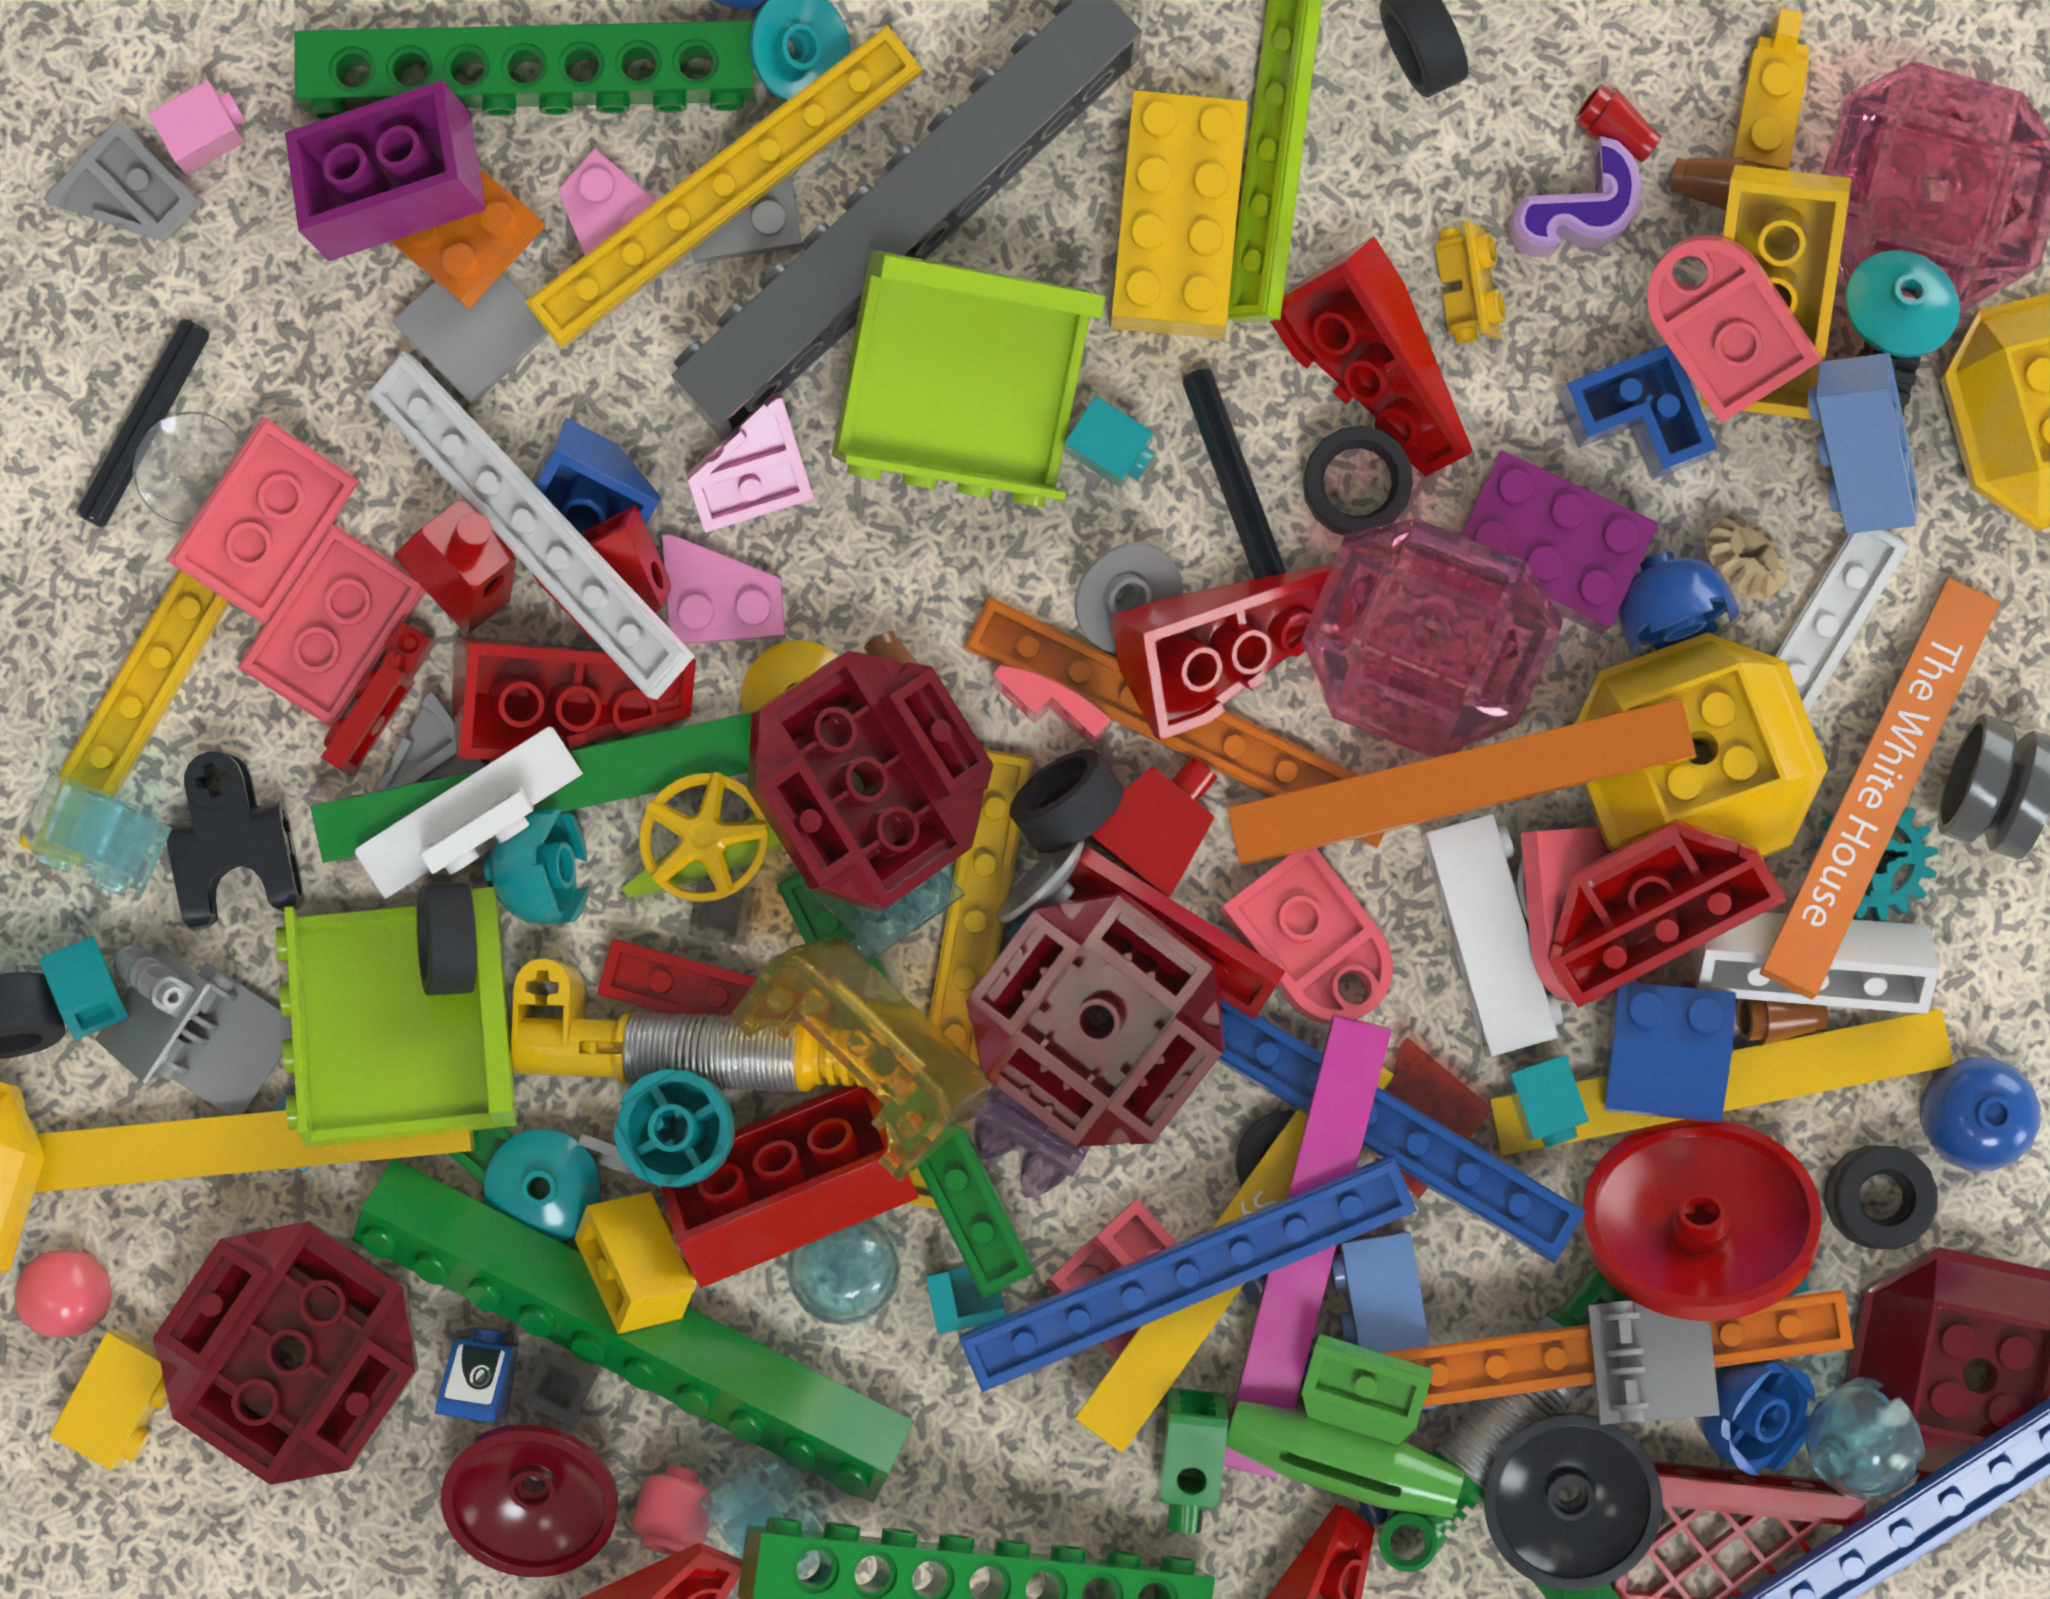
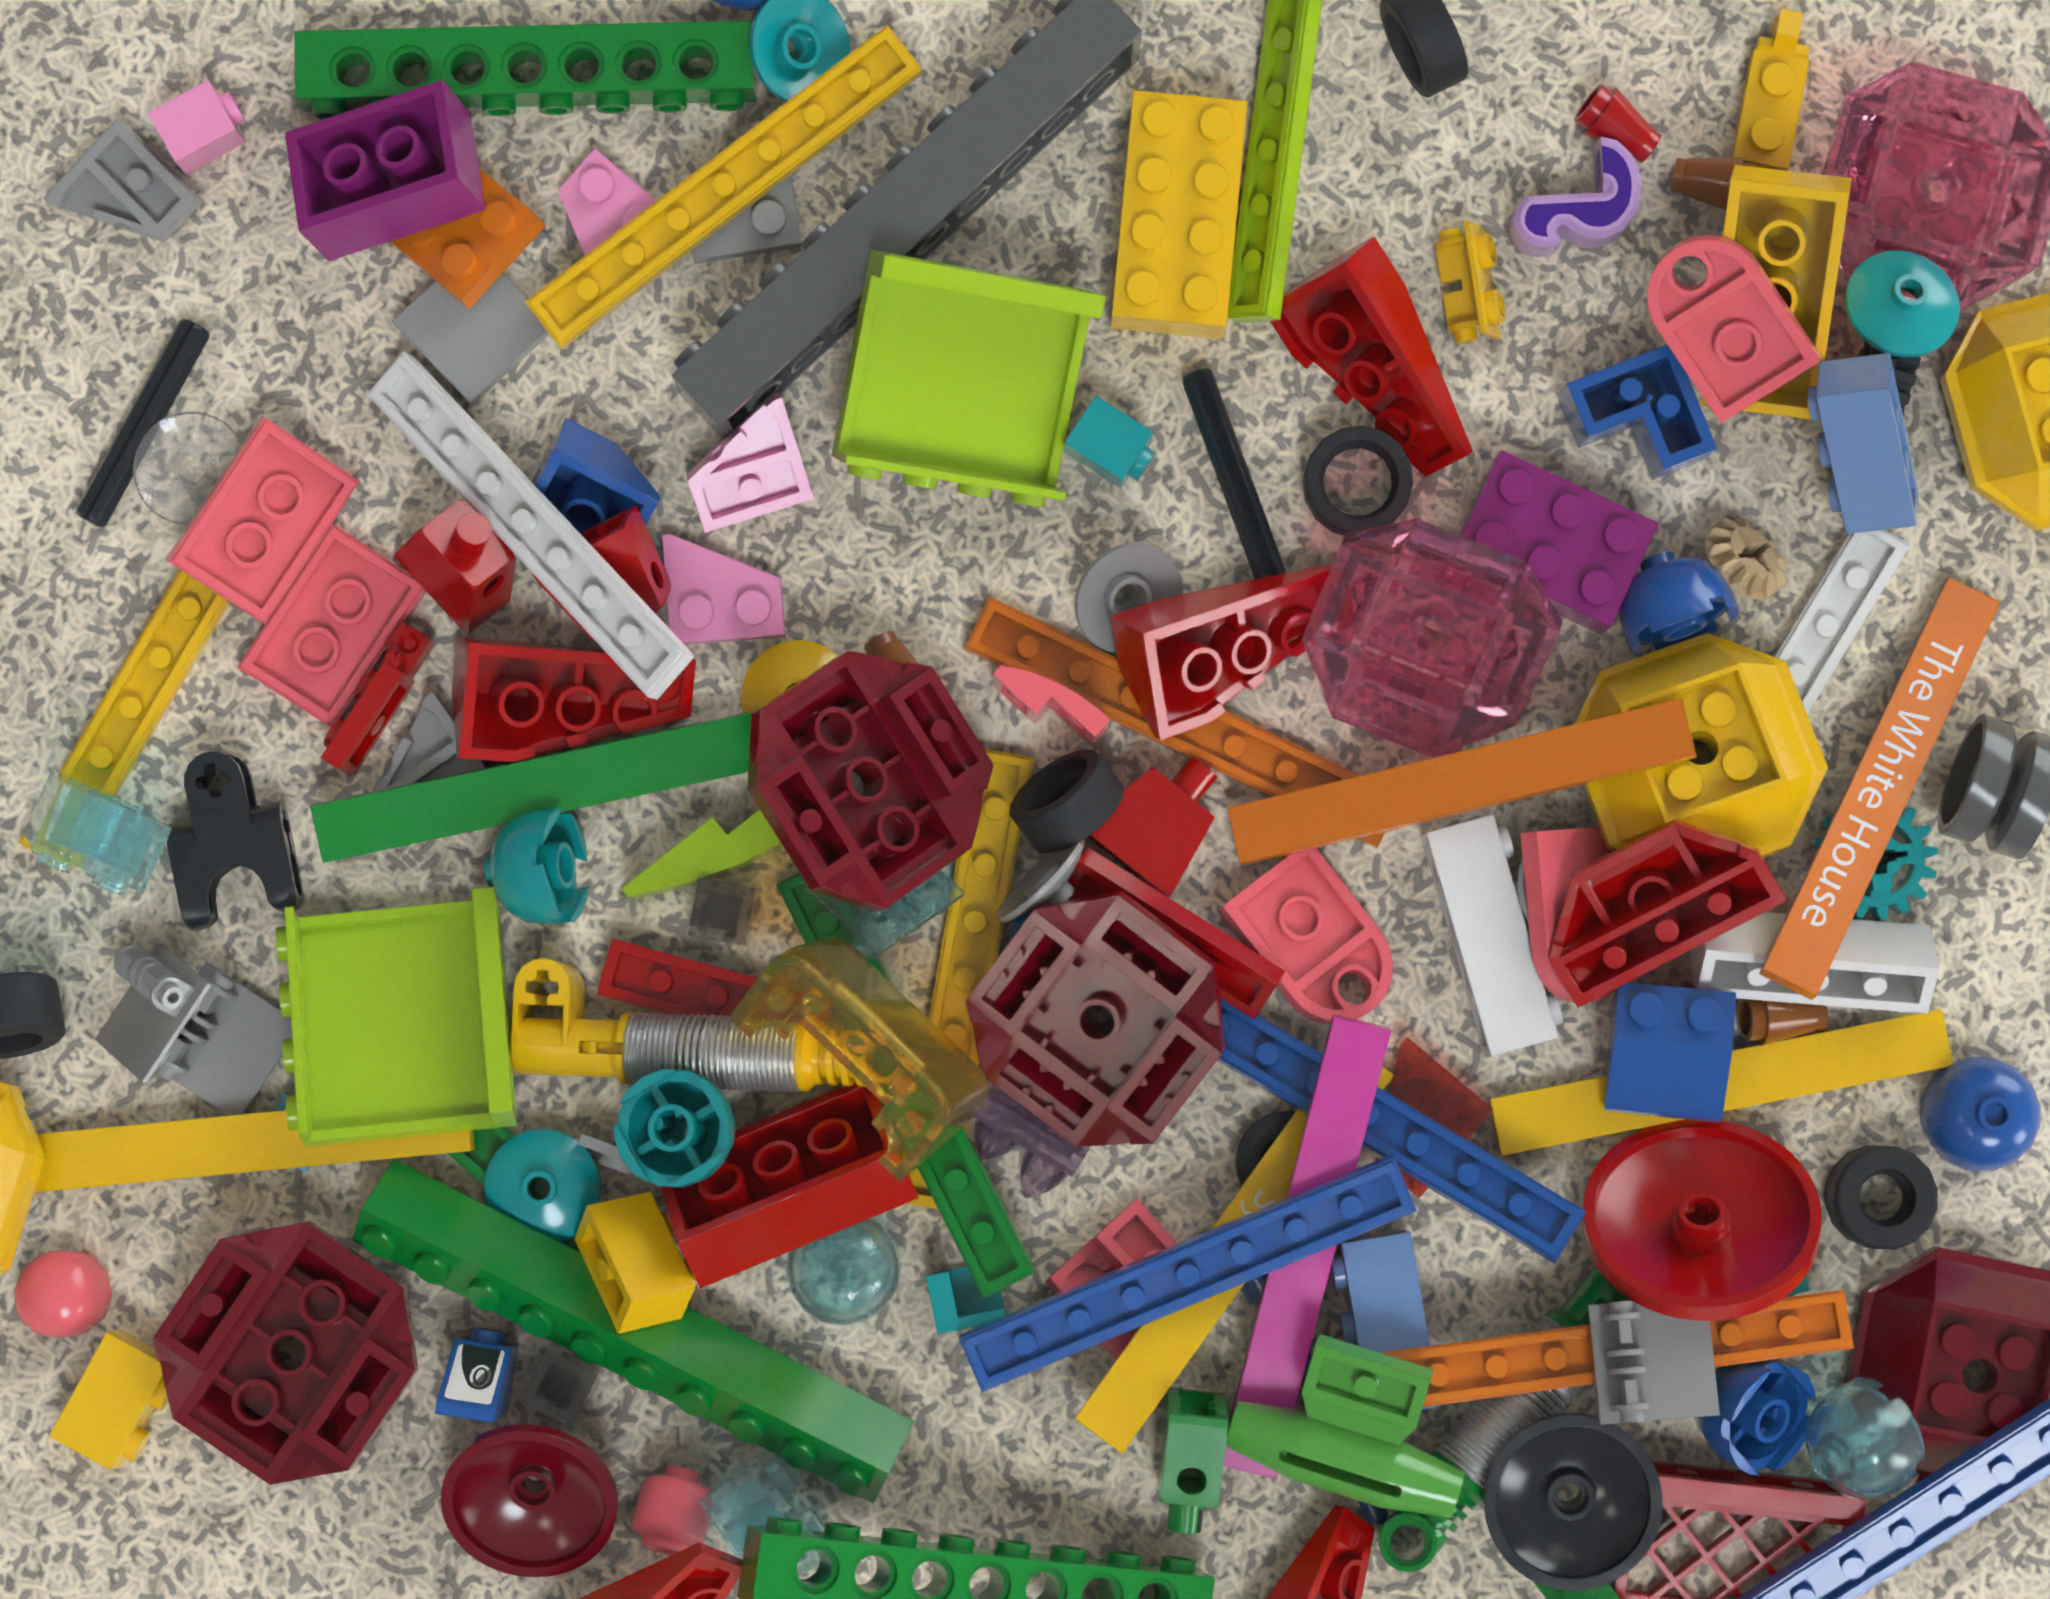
teal panel [40,936,129,1041] -> none
white bracket [355,726,583,899] -> none
black tyre [417,883,477,996] -> none
yellow wheel [639,772,769,902] -> none
teal brick [1503,1055,1589,1147] -> none

